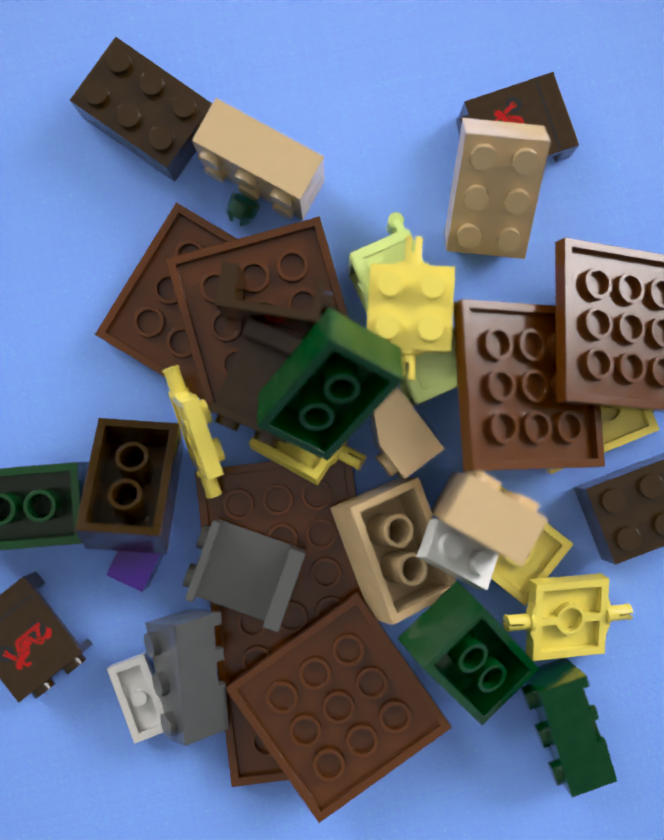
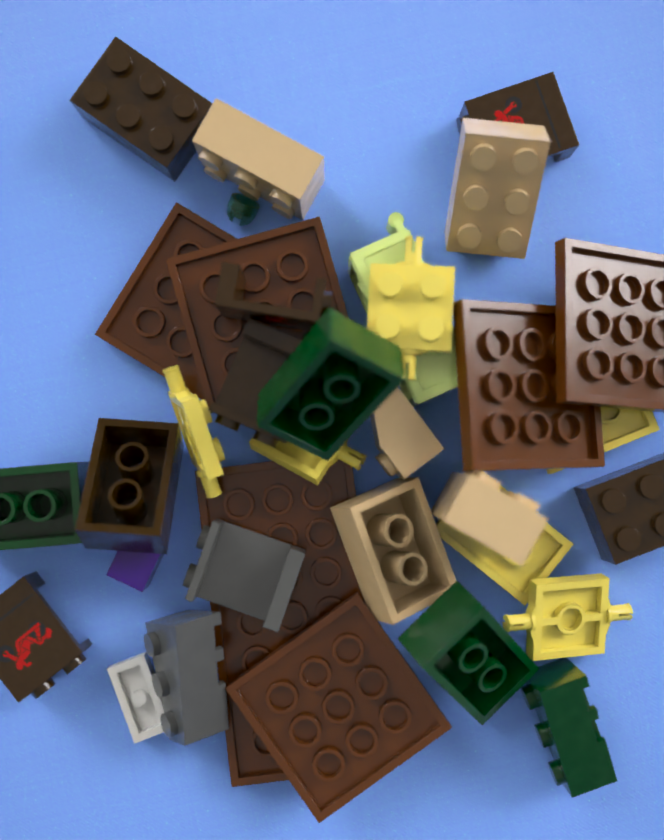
white plate [417,519,499,590] -> none

